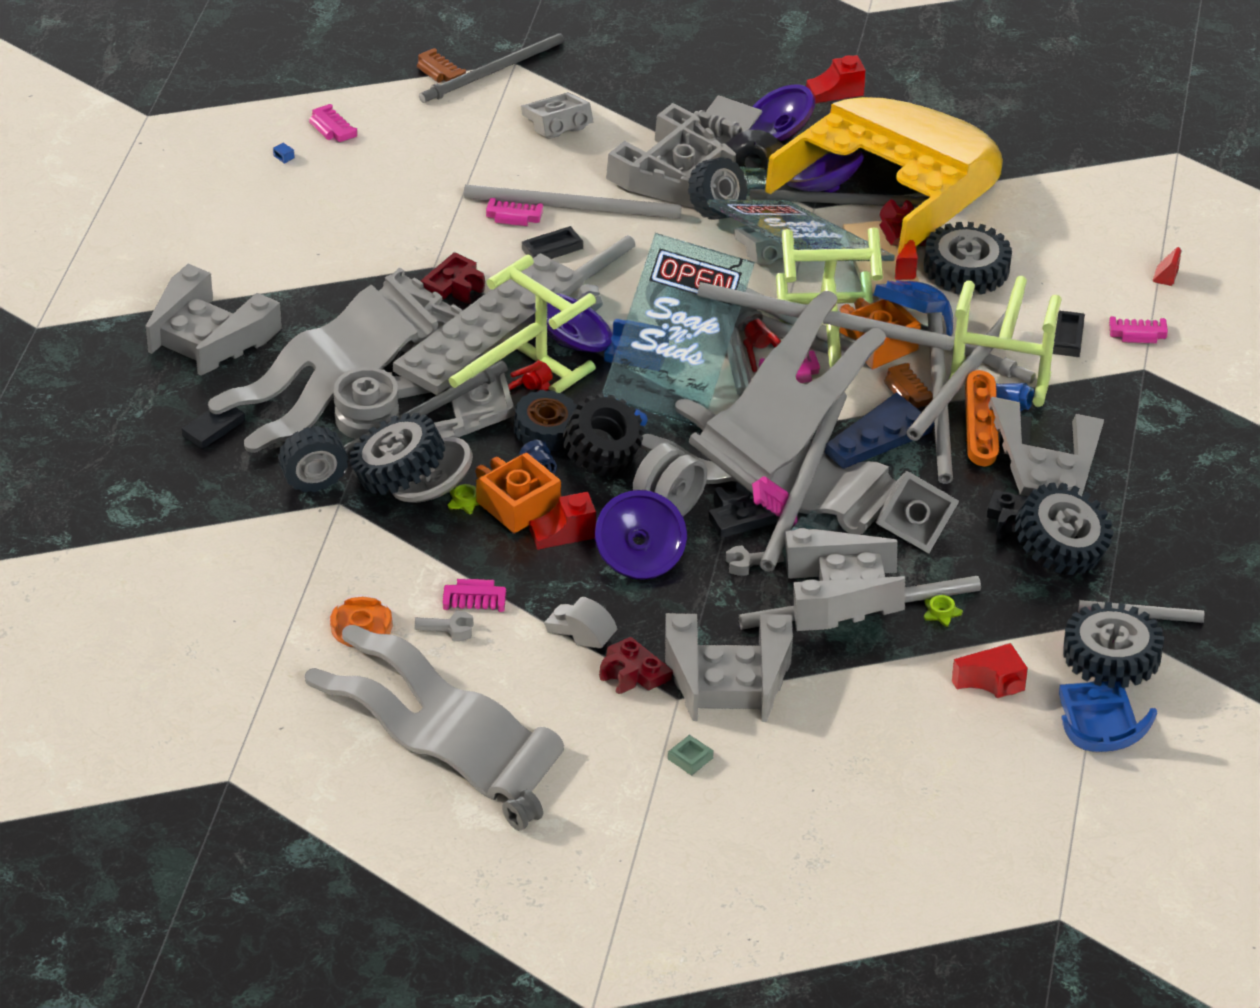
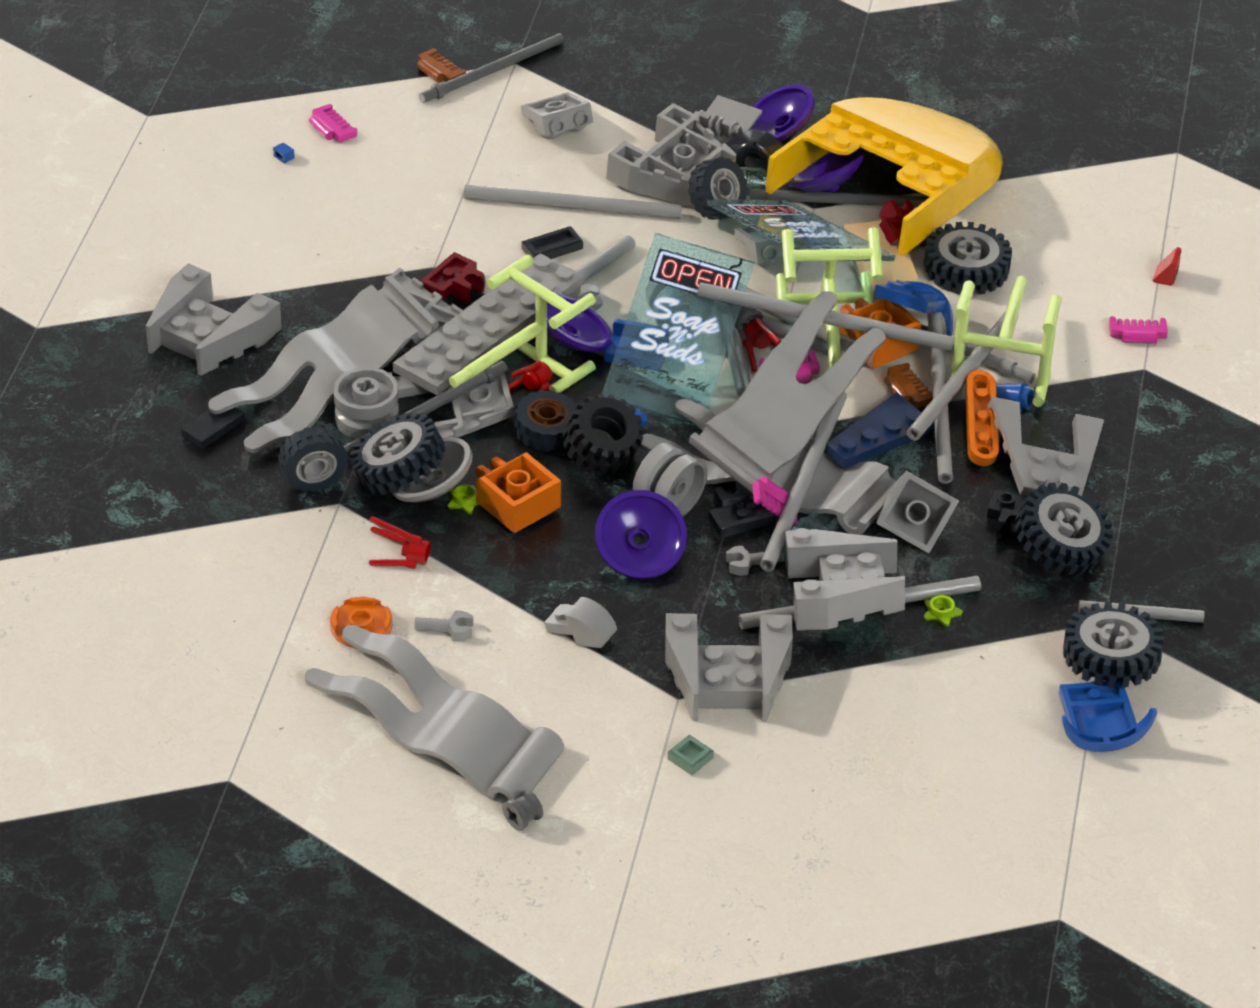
dark pink piece [443,579,506,612] -> none
dark pink piece [486,198,543,226] -> none
dark blue wheel [520,440,557,474] -> none
red arch [529,492,596,549] -> none
dark red plate [599,637,673,694] -> none
red arch [806,55,866,103] -> none
red slope [895,240,918,280] -> none
red arch [951,643,1028,698] -> none
black tile [1053,310,1085,357] -> none
none -> red plant [369,516,431,569]

